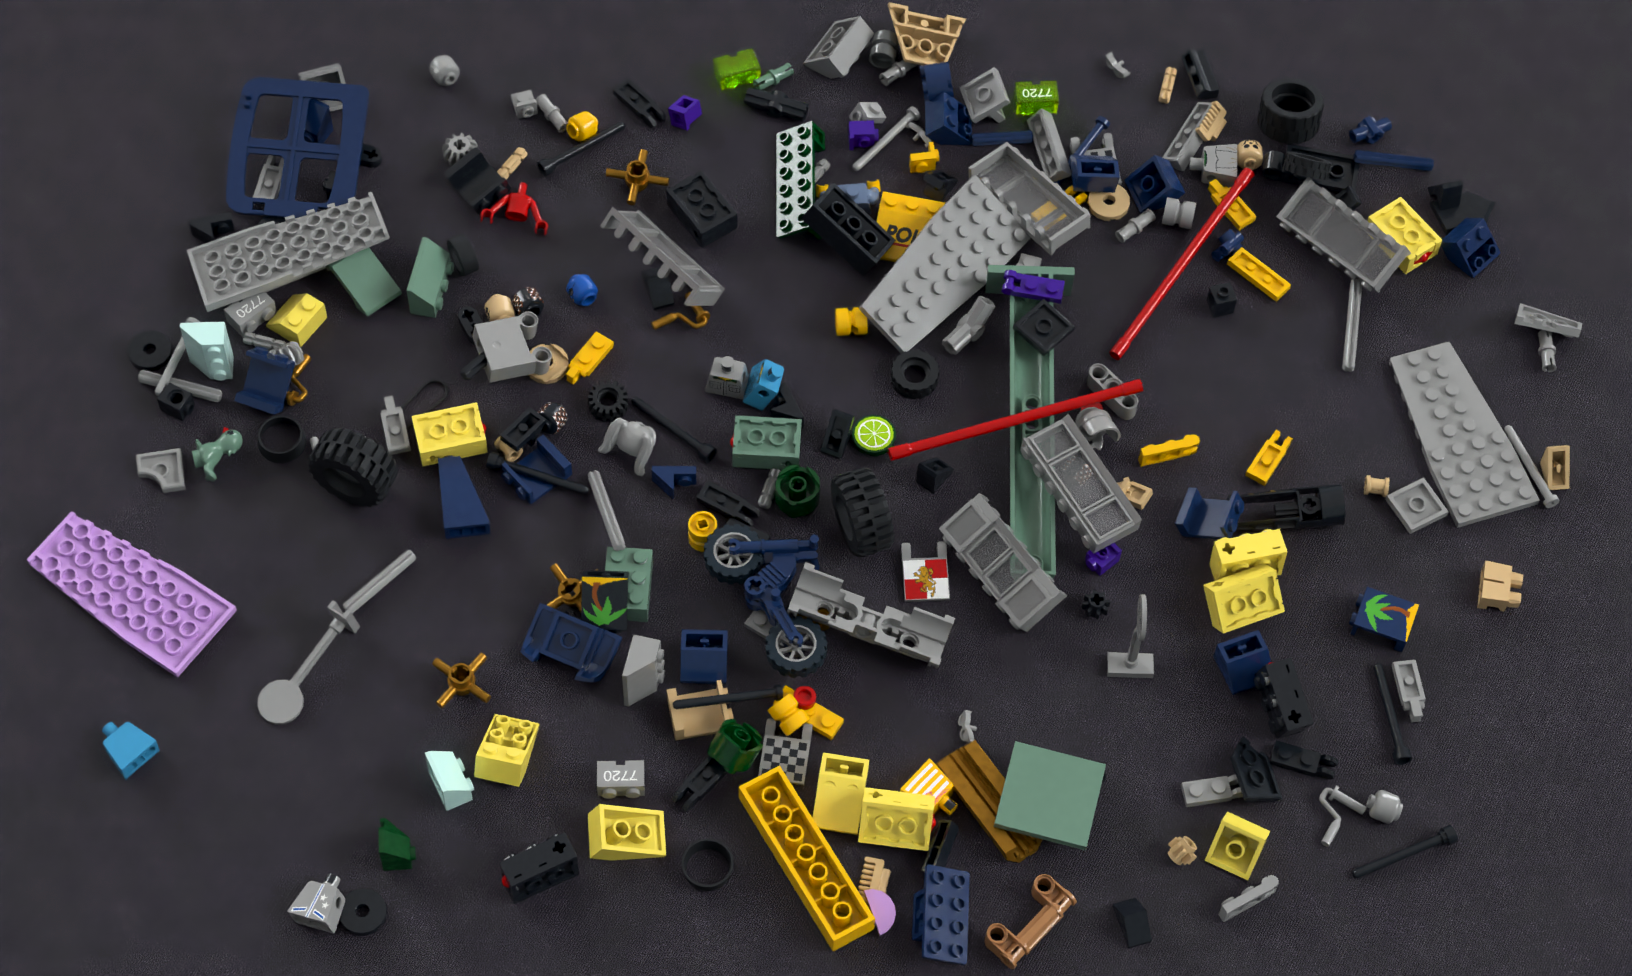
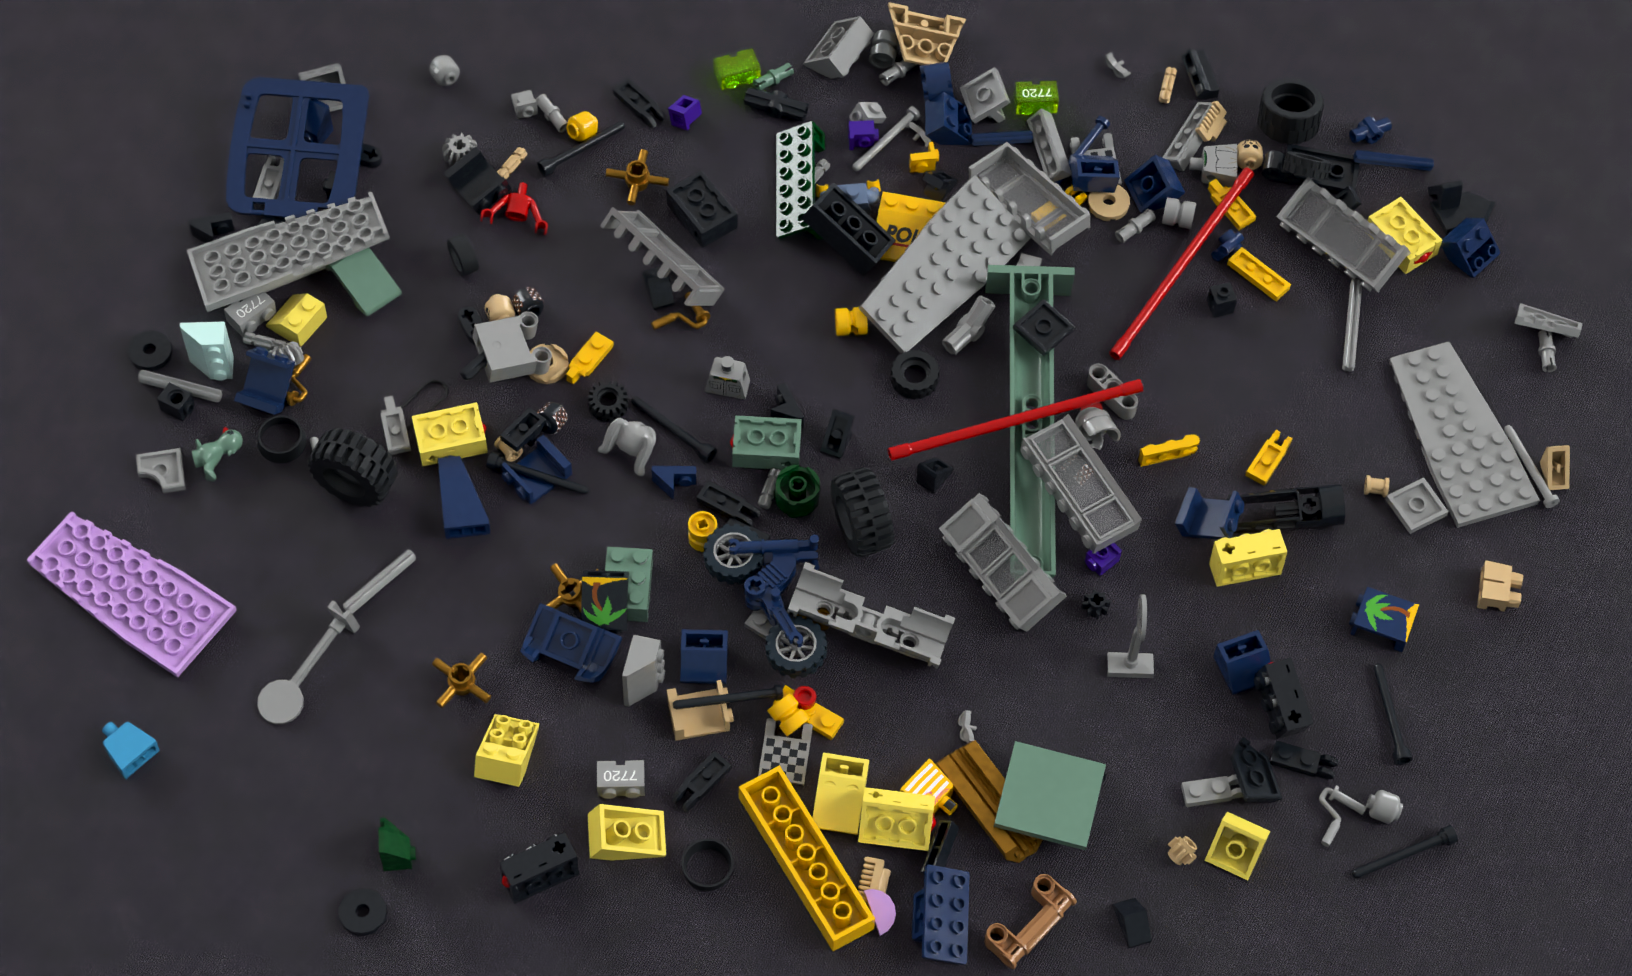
light grey bar [155,317,200,396] -> none
light grey torso [287,873,345,934] -> none
sand green slope [407,237,454,318] -> none
light aqua slope [425,751,474,811] -> none
blue head [566,274,598,306] -> none
light grey axle [588,470,626,551] -> none
dark green brick [707,719,763,774] -> none
dark azure torso [743,359,784,411] -> none
tile [852,415,896,456] -> none
flag [901,541,950,602] -> none
dark purple plate [1001,270,1065,304] -> none
tan slope [1105,477,1153,510] -> none
light yellow piece [1203,563,1285,634] -> none
light grey hinge [1218,875,1279,922] -> none
light grey hinge [1392,660,1426,723] -> none

